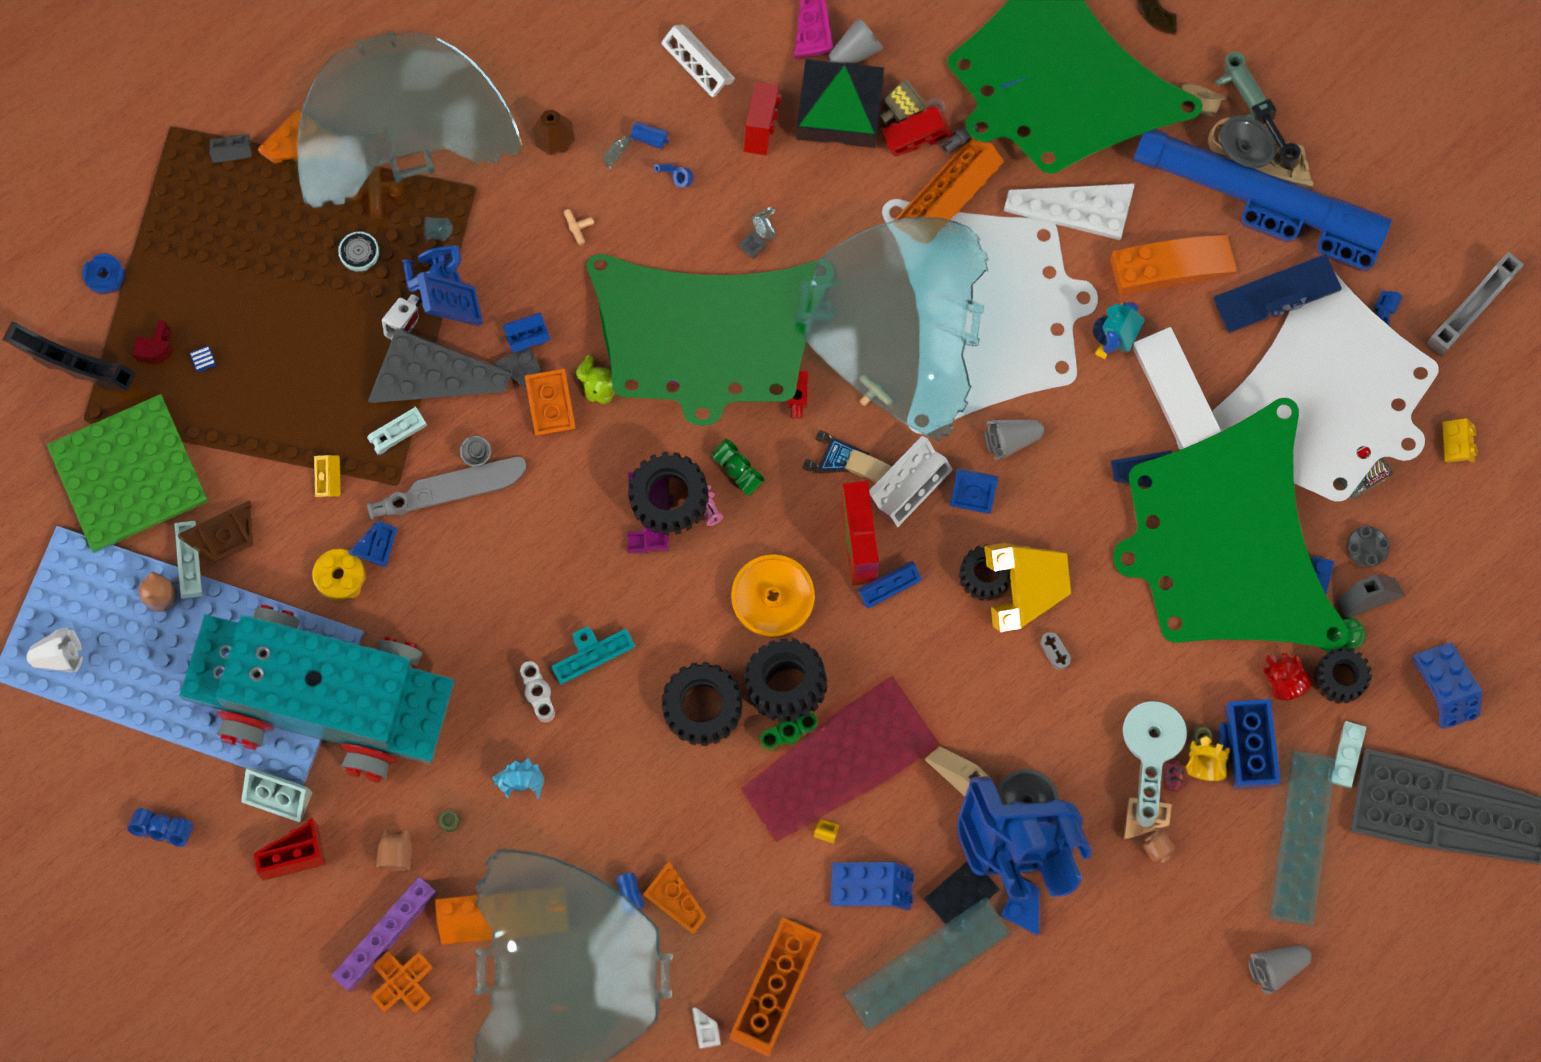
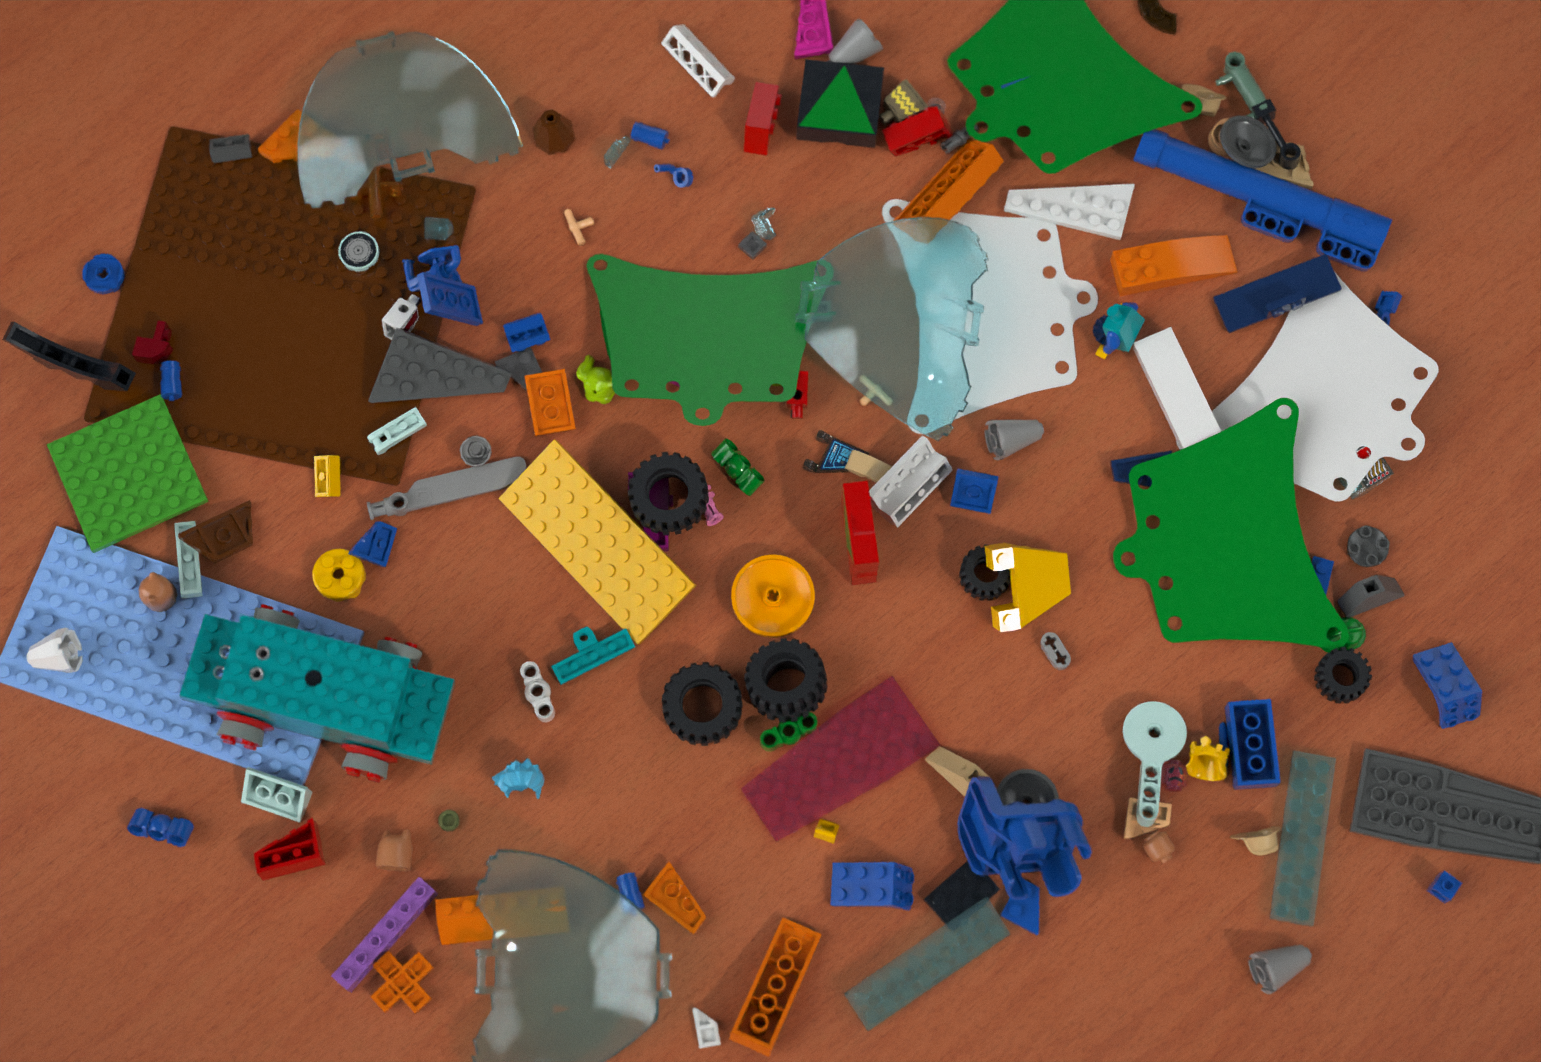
blue tile [190,346,217,373] -> none
blue plate [858,561,922,609] -> none
olive plate [1192,726,1213,746] -> none
red hair [1263,653,1311,701] -> none
light aqua plate [1329,721,1366,788] -> none
light grey arch [1426,252,1524,357] -> none
yellow bracket [1442,418,1478,463] -> none
none -> blue piece [160,361,182,401]
none -> yellow plate [498,440,697,644]
none -> tan piece [1230,826,1281,856]
none -> blue brick [1426,870,1462,904]

